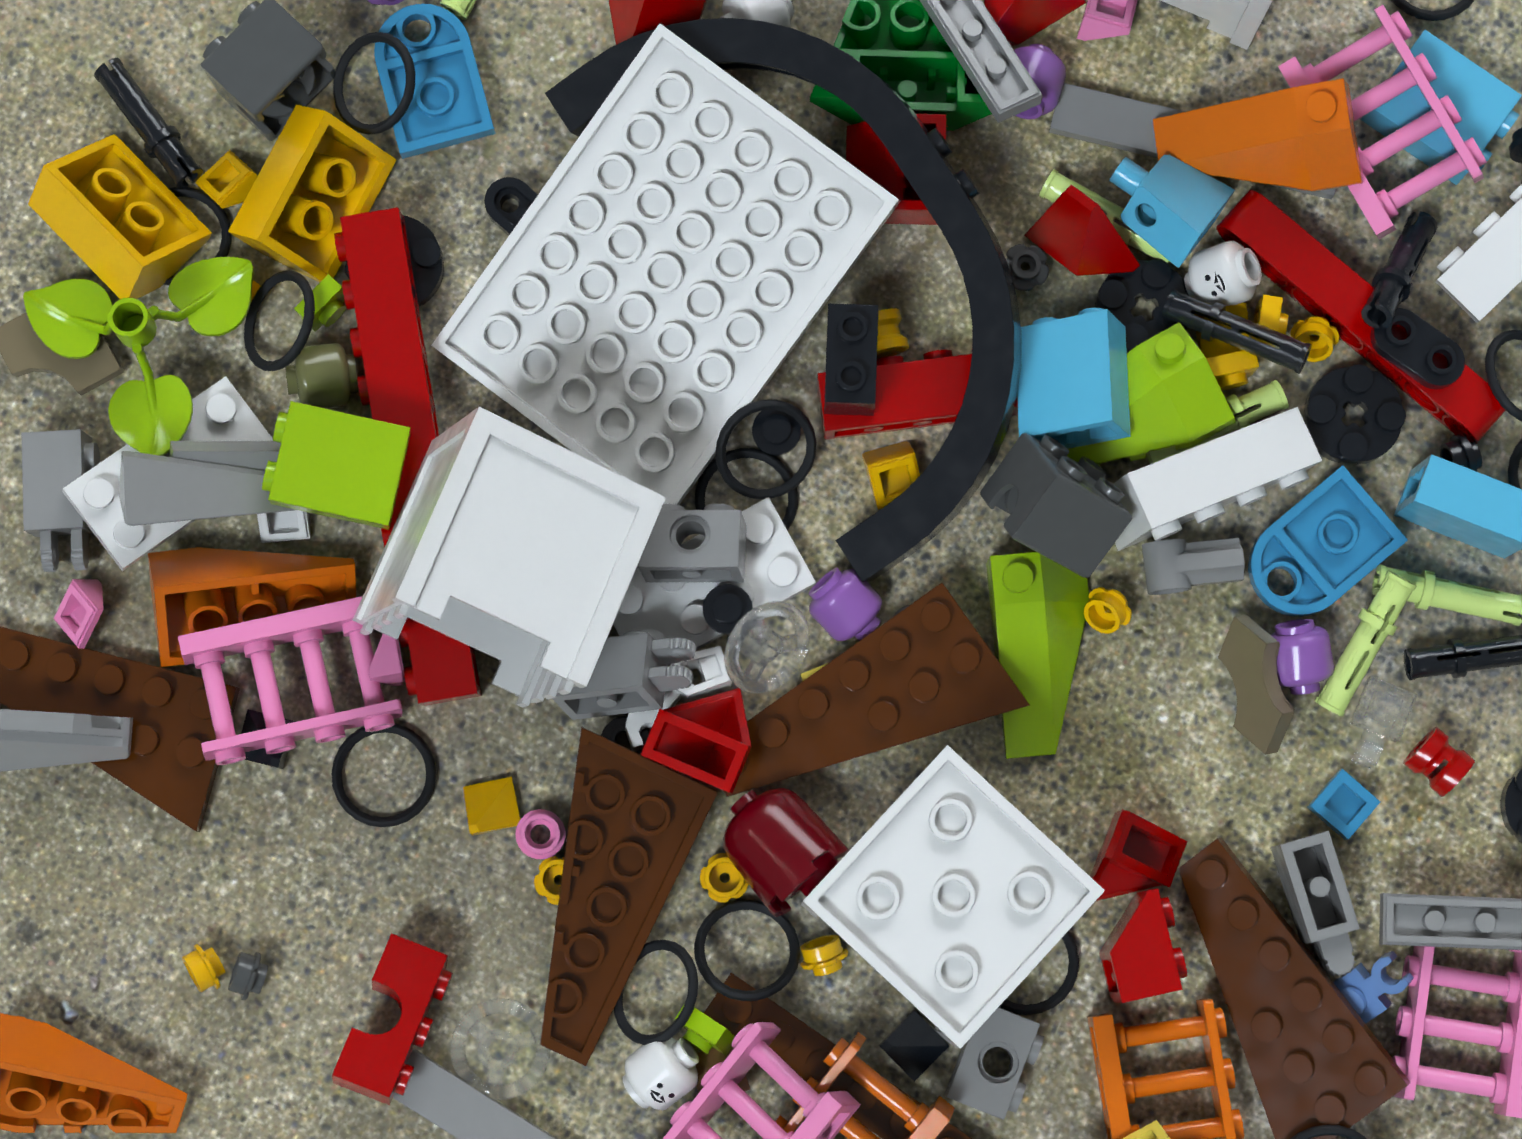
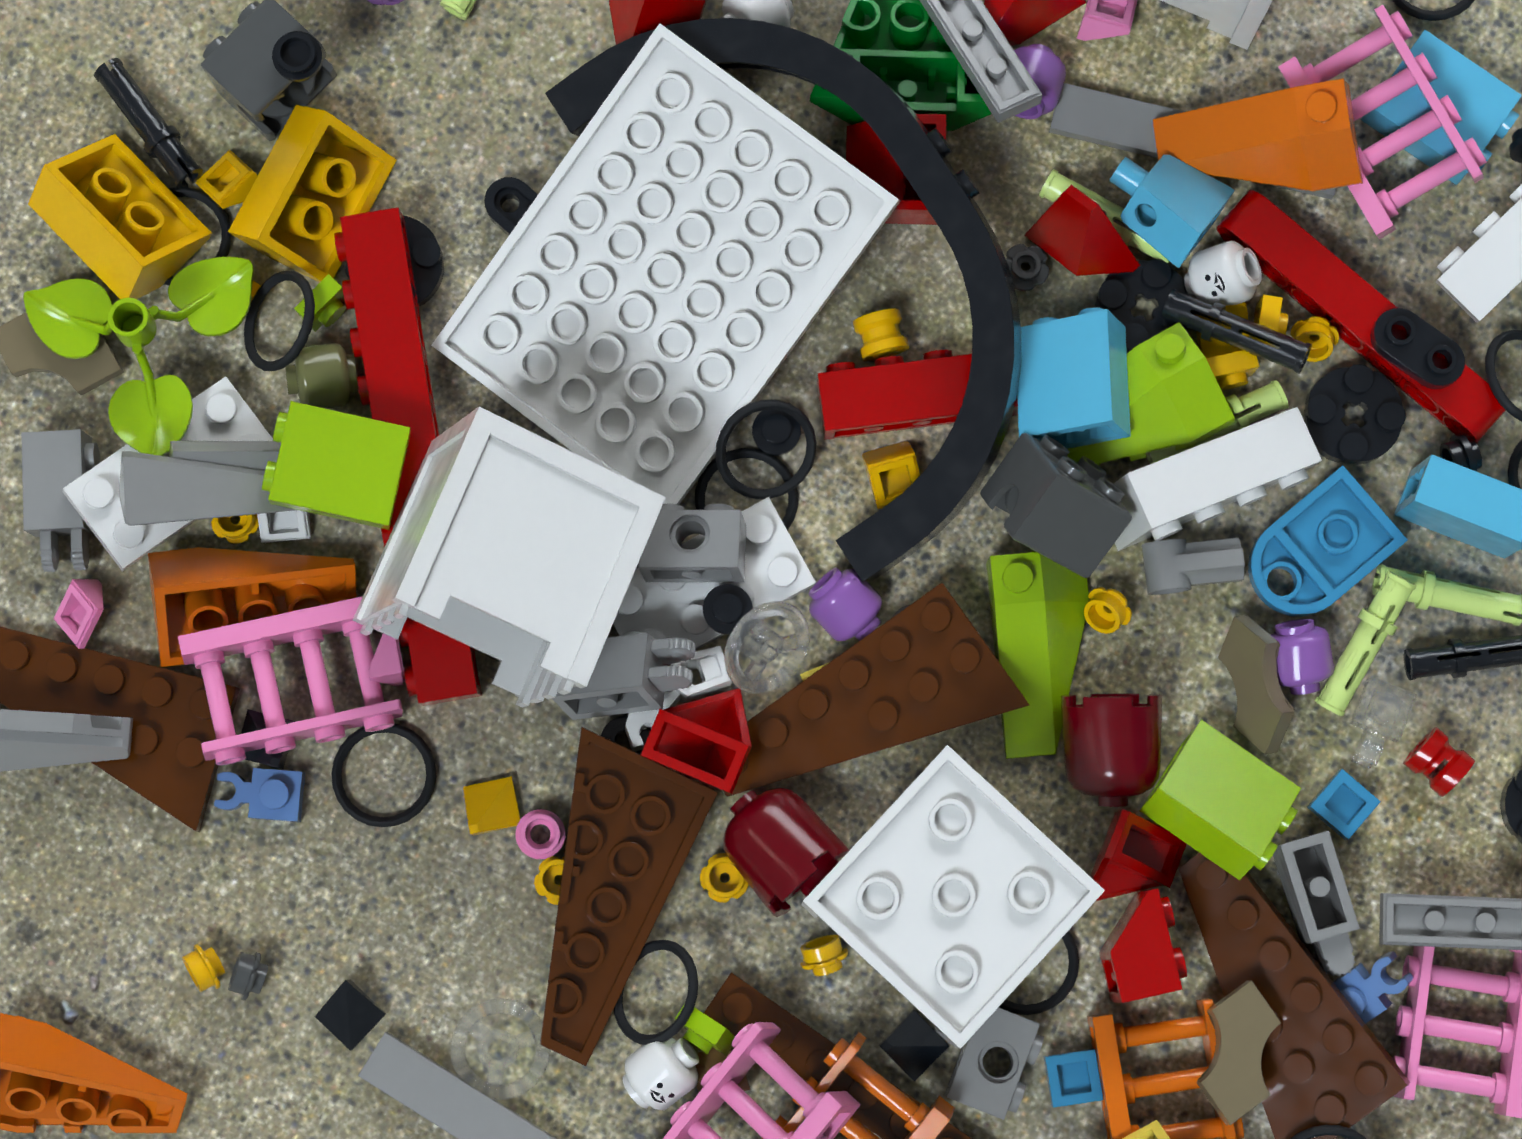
red arch [332,933,453,1105] -> none
black tyre [333,32,415,135] -> none
dark azure plate [374,4,496,159] -> none
black tyre [694,900,800,1001] -> none
black brick [824,303,878,416] -> none
black pin [1361,211,1438,329] -> none
none -> yellow plate [211,514,259,544]
none -> medium blue plate [214,768,305,822]
none -> black plate [272,31,323,82]
none -> black slope [315,980,386,1051]
none -> dark azure plate [1043,1049,1103,1108]
none -> dark red cylinder [1061,693,1162,807]
none -> lime brick [1139,719,1302,881]
none -> dark tan tile [1196,981,1281,1125]

